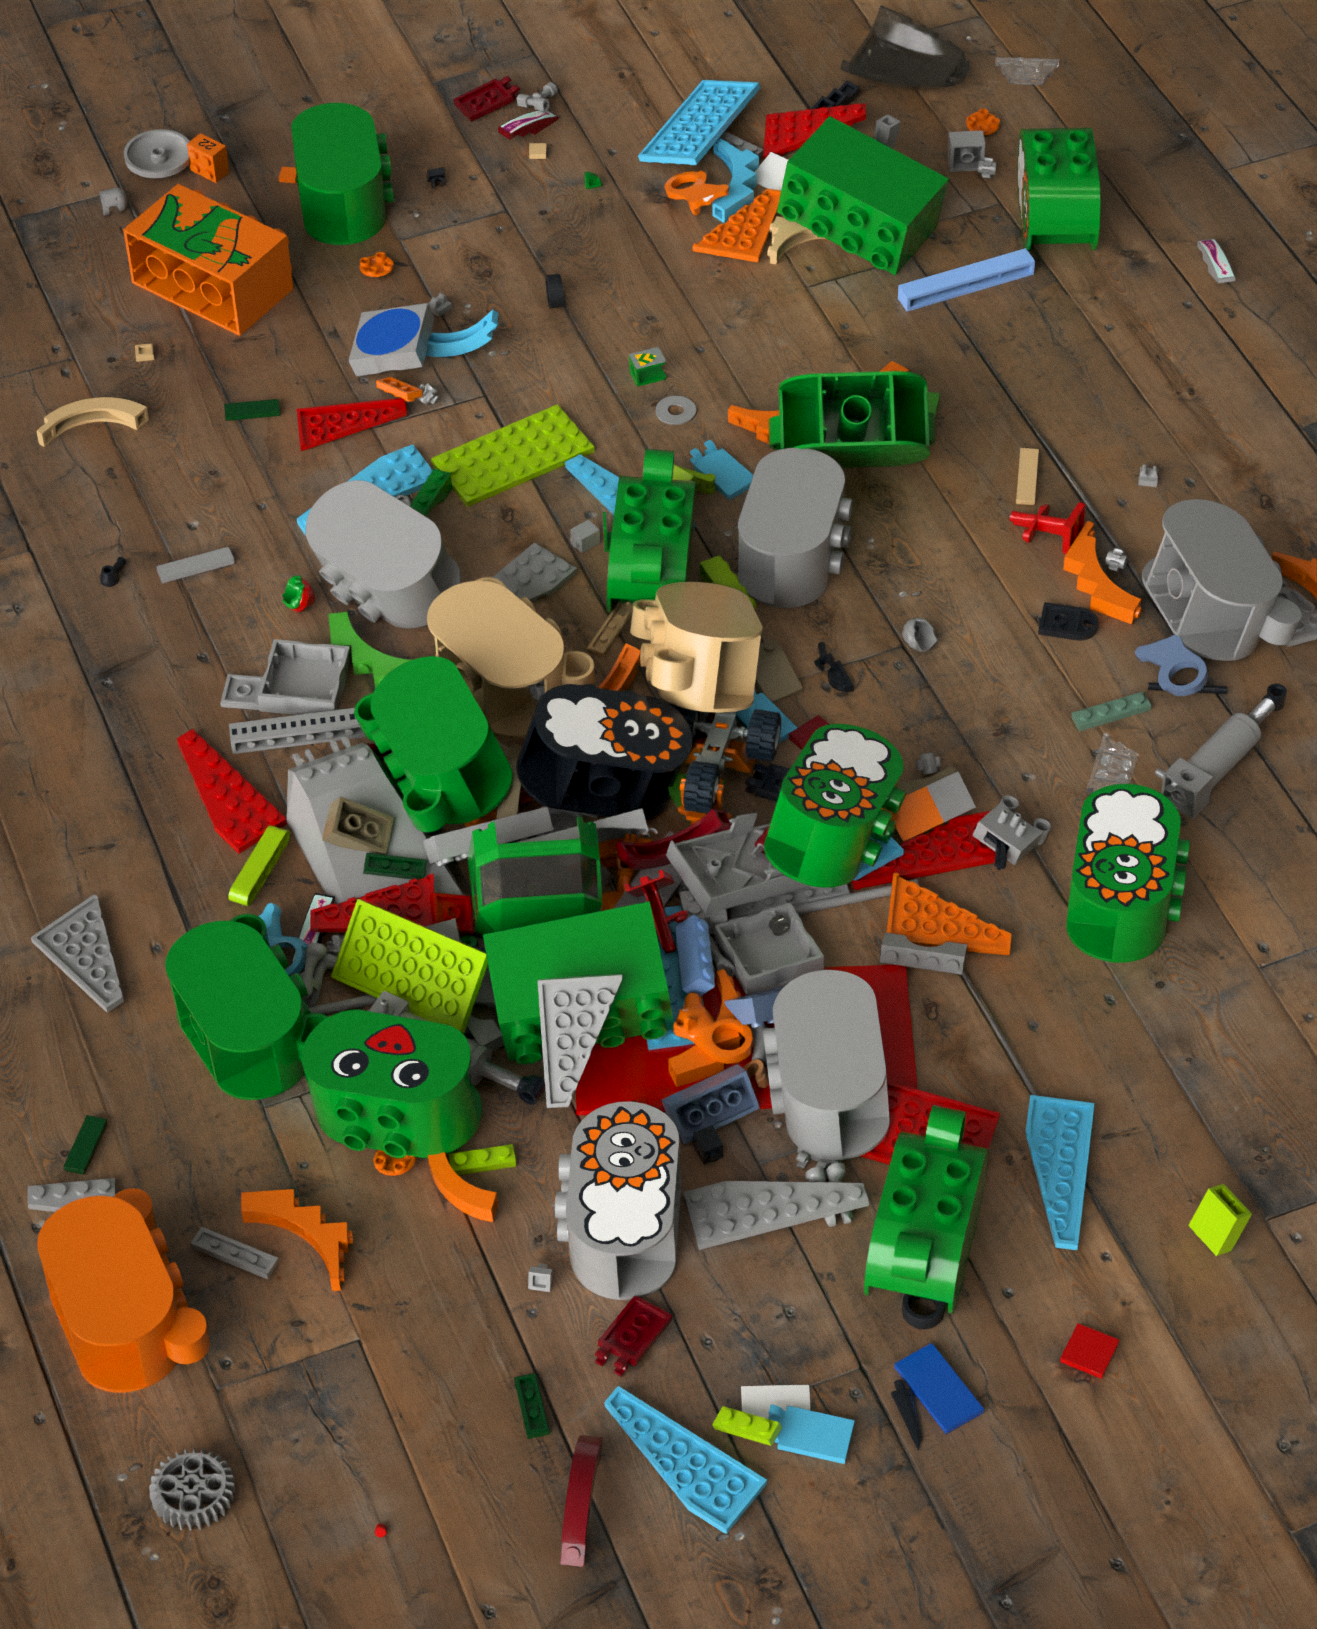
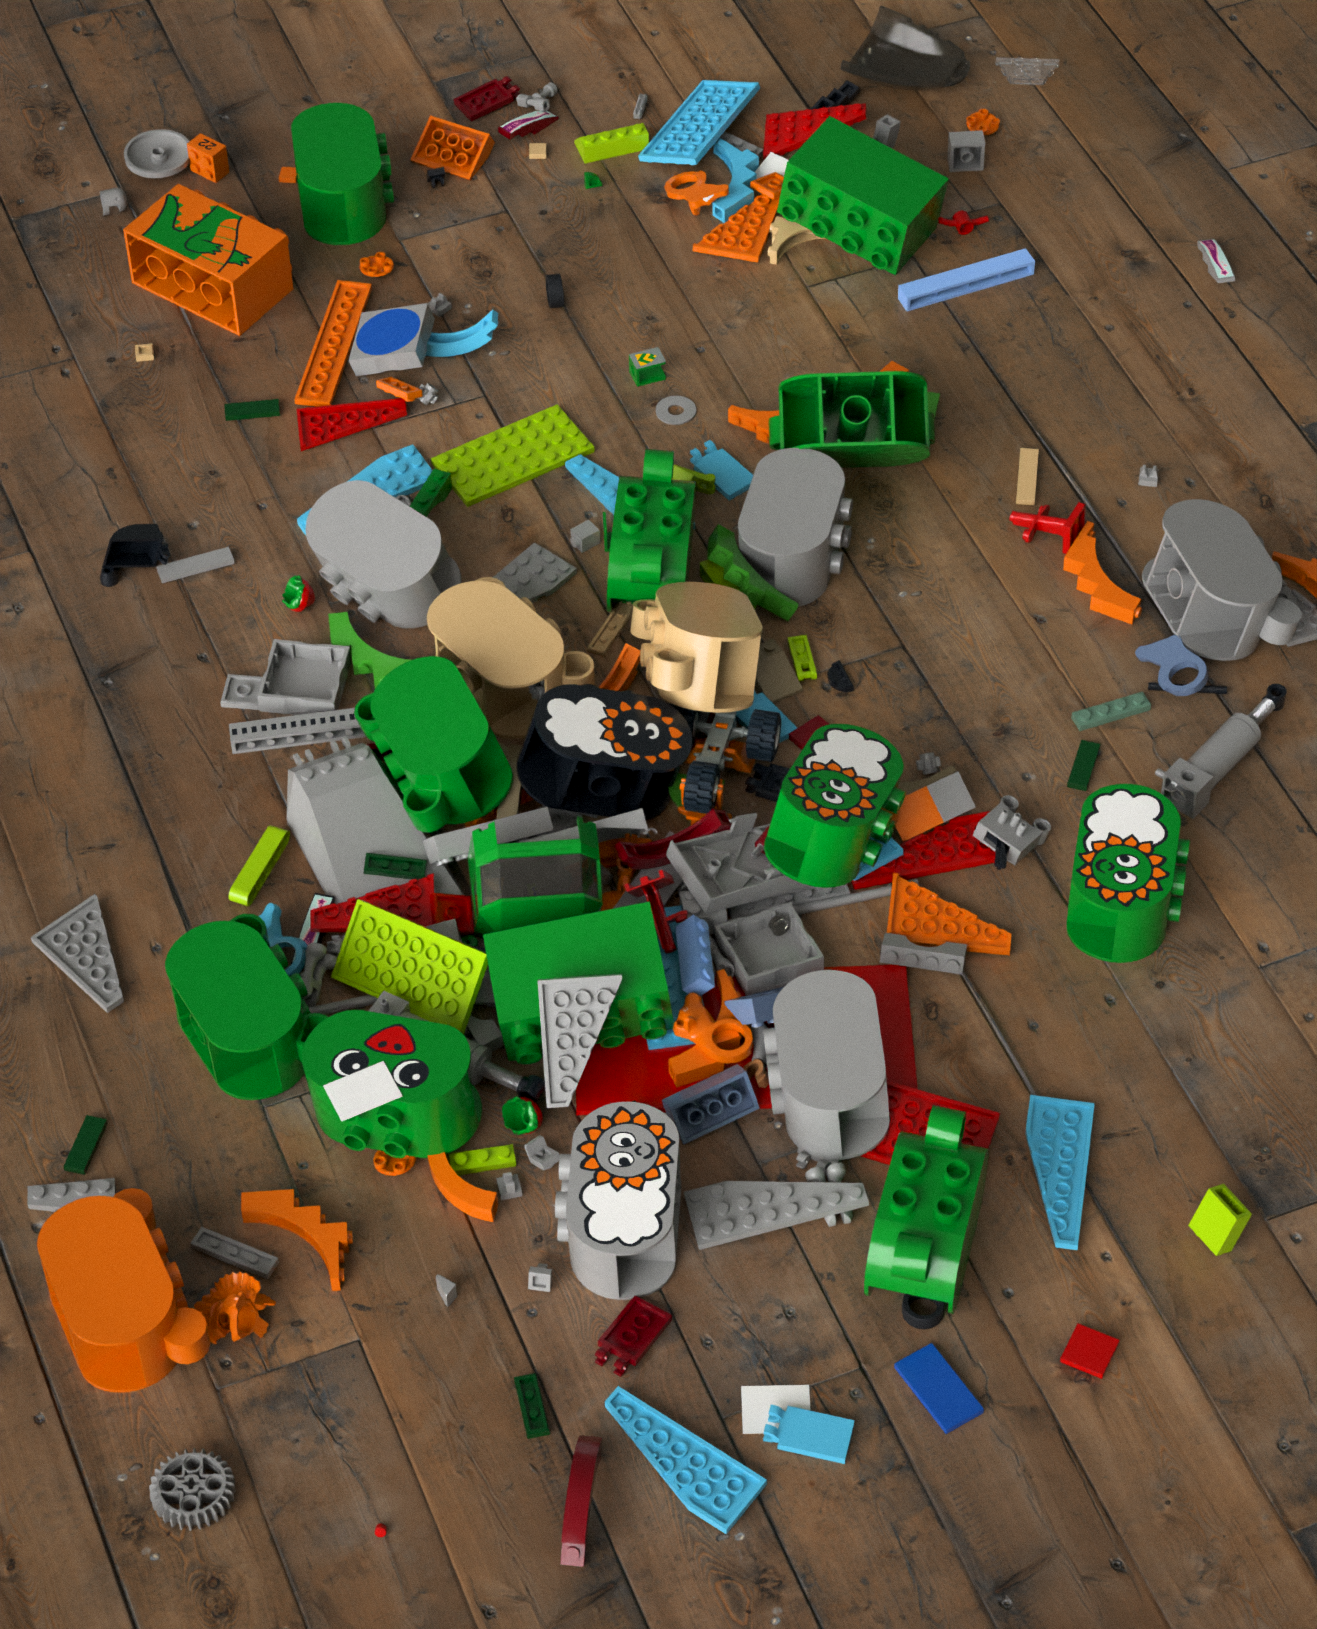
tan arch [37,397,149,447] -> none
red wing [177,729,287,854] -> none
dark tan slope [322,796,394,855] -> none
black brick [693,1125,723,1164] -> none
lime plate [712,1406,782,1446] -> none
black bar [814,642,835,672] -> none
black bar [891,1379,922,1450] -> none
light grey hair [902,617,938,652] -> none
light grey gear [978,157,997,178] -> none
green brick [1017,127,1100,252] -> none
black tile [1038,602,1099,641] -> none
clear wing [1086,733,1139,794] -> none
light grey gear [1105,548,1128,572] -> none
none -> black piece [102,524,170,568]
none -> orange piece [194,1271,276,1344]
none -> orange plate [295,280,372,407]
none -> white sticker [323,1061,403,1122]
none -> orange slope [410,115,495,180]
none -> light grey slope [436,1274,457,1307]
none -> light grey tile [496,1172,522,1200]
none -> green hair [502,1096,543,1135]
none -> light grey bracket [524,1135,560,1171]
none -> lime slope [574,123,649,164]
none -> light grey axle [633,93,648,120]
none -> bright green arch [707,524,798,621]
none -> orange tile [750,172,784,200]
none -> lime plate [787,635,817,682]
none -> red piece [938,210,989,235]
none -> dark green tile [1067,740,1100,791]

